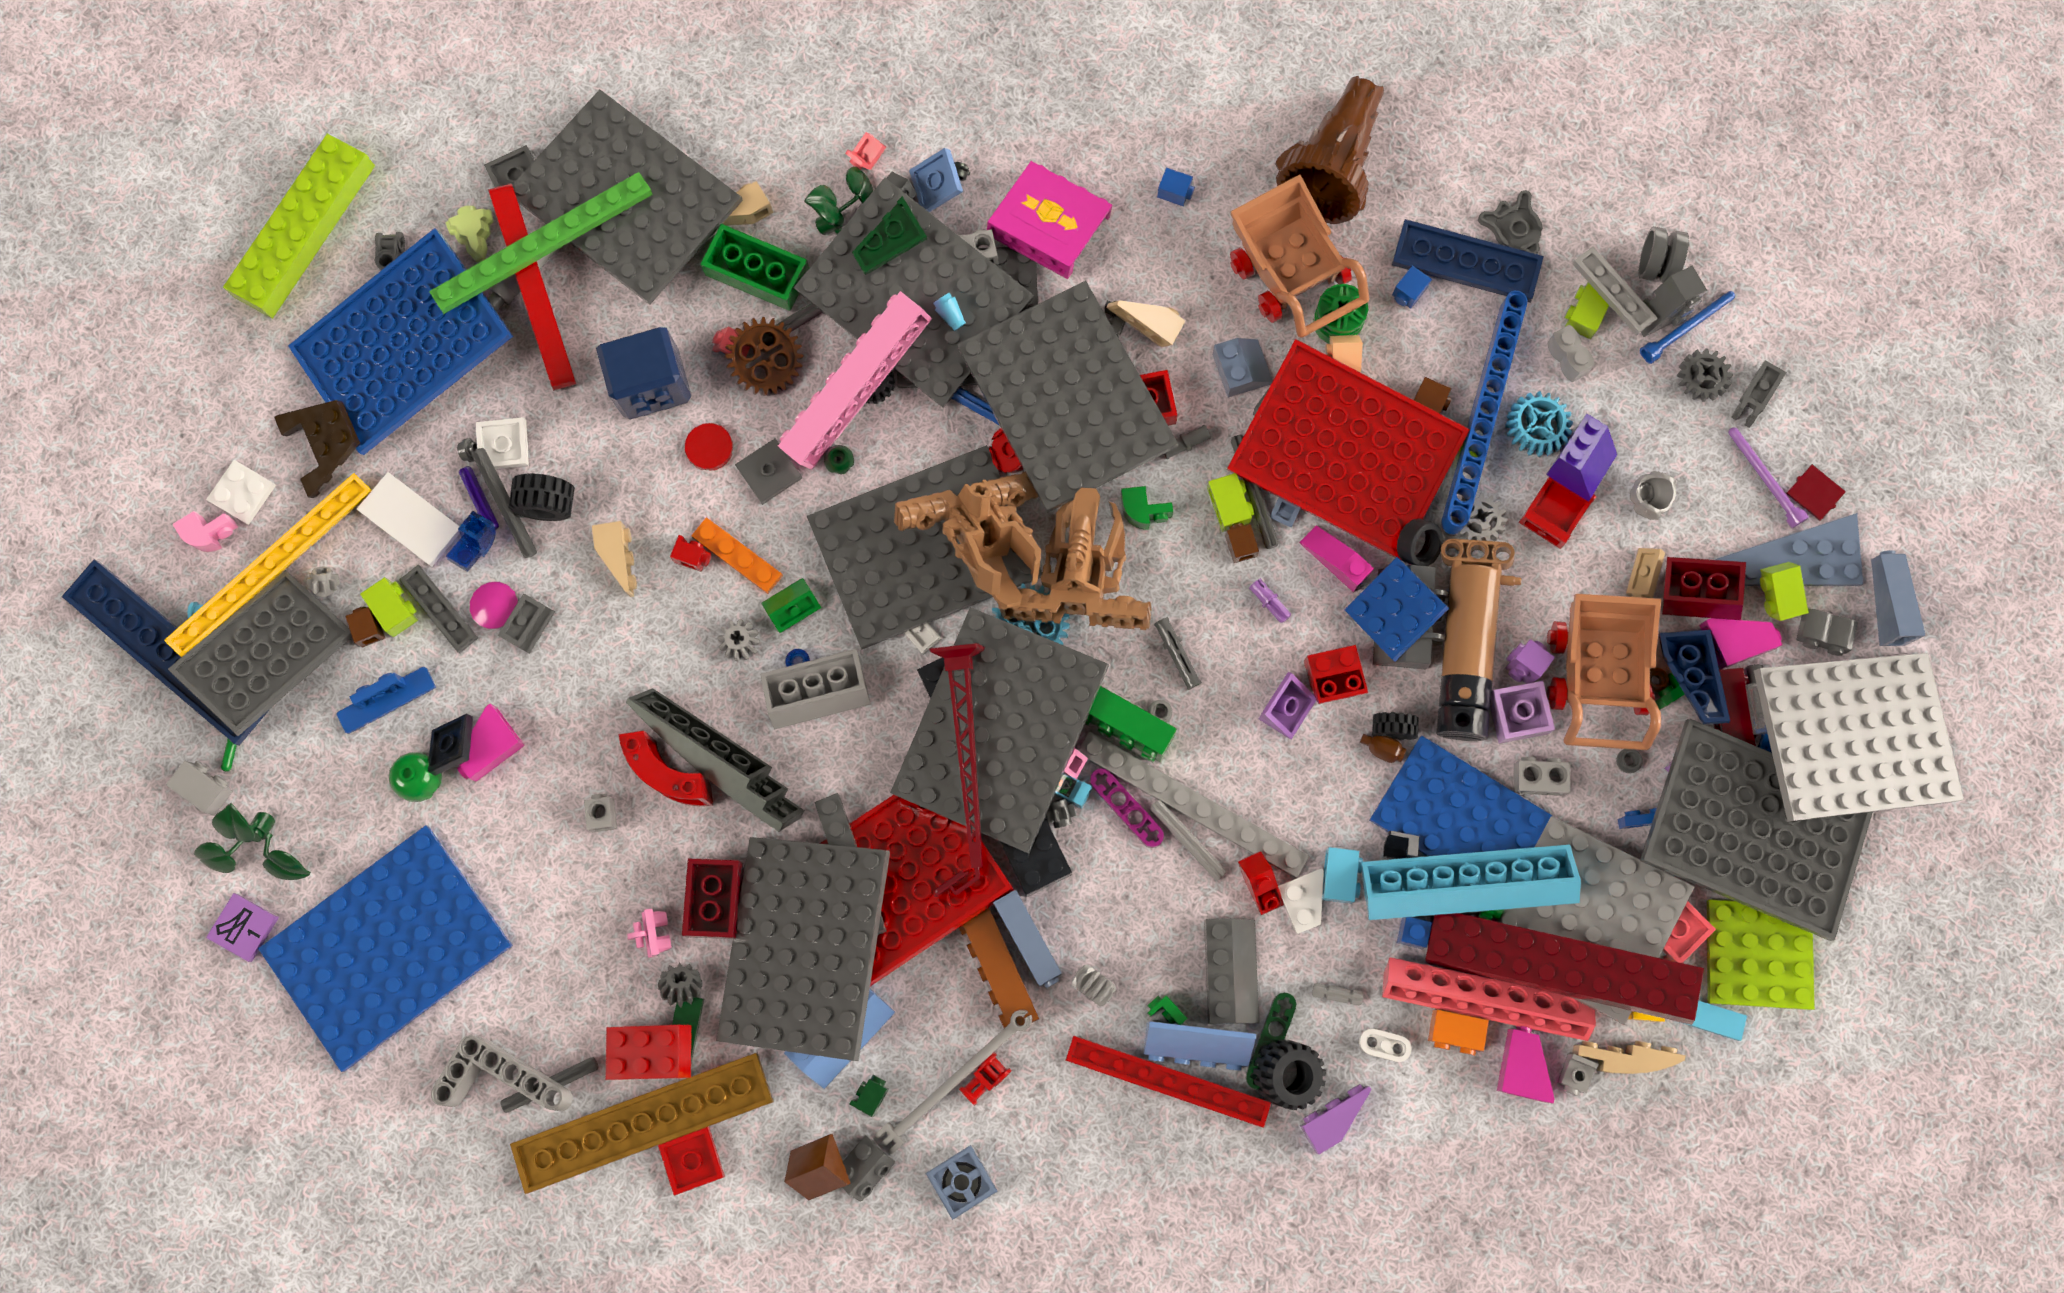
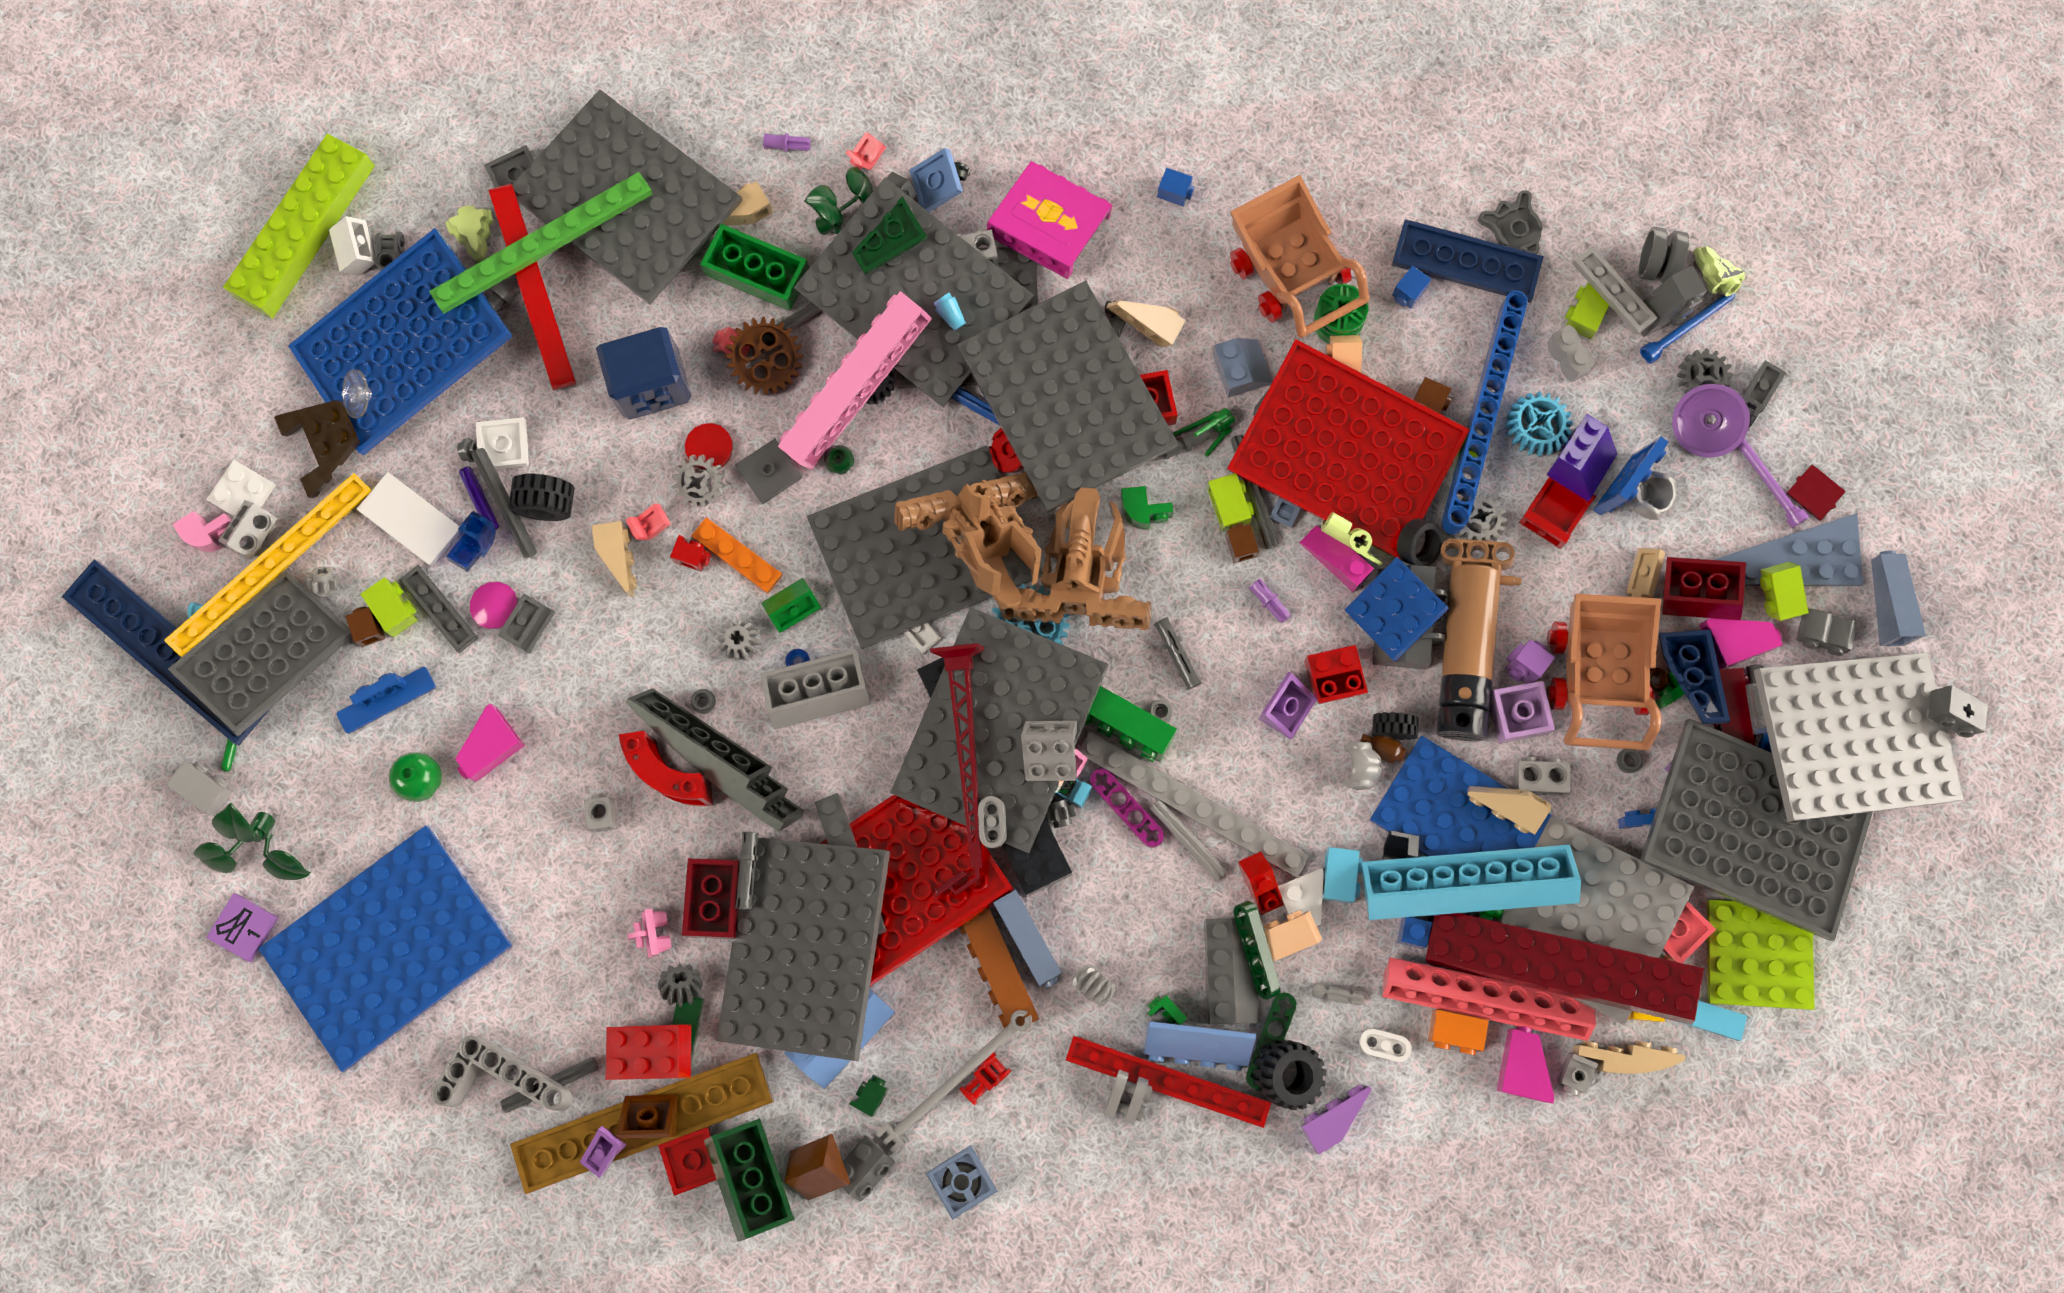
black plate [428,713,473,776] -> none
reddish brown cone [1275,76,1384,224] -> none
none -> light grey brick [218,500,278,560]
none -> white brick [329,216,375,275]
none -> clear dish [342,369,371,418]
none -> medium lavender slope [580,1126,627,1178]
none -> reddish brown slope [616,1094,677,1139]
none -> coral bracket [626,504,671,540]
none -> light grey gear [672,454,726,508]
none -> dark grey plate [691,689,716,714]
none -> dark green brick [704,1118,795,1242]
none -> dark grey pin [735,831,759,910]
none -> medium lavender axle [763,133,811,152]
none -> light grey plate [978,796,1007,848]
none -> light grey bracket [1021,720,1077,781]
none -> light grey brick [1104,1070,1152,1125]
none -> green plant [1173,408,1235,457]
none -> dark green beam [1233,900,1281,1000]
none -> light nougat brick [1263,910,1322,962]
none -> yellowish green panel [1321,512,1383,566]
none -> light grey hair [1344,741,1381,790]
none -> tan slope [1467,786,1551,835]
none -> blue plate [1593,436,1669,516]
none -> medium lavender dish [1672,384,1750,458]
none -> yellowish green rock [1693,246,1745,297]
none -> dark grey brick [1928,685,1988,738]

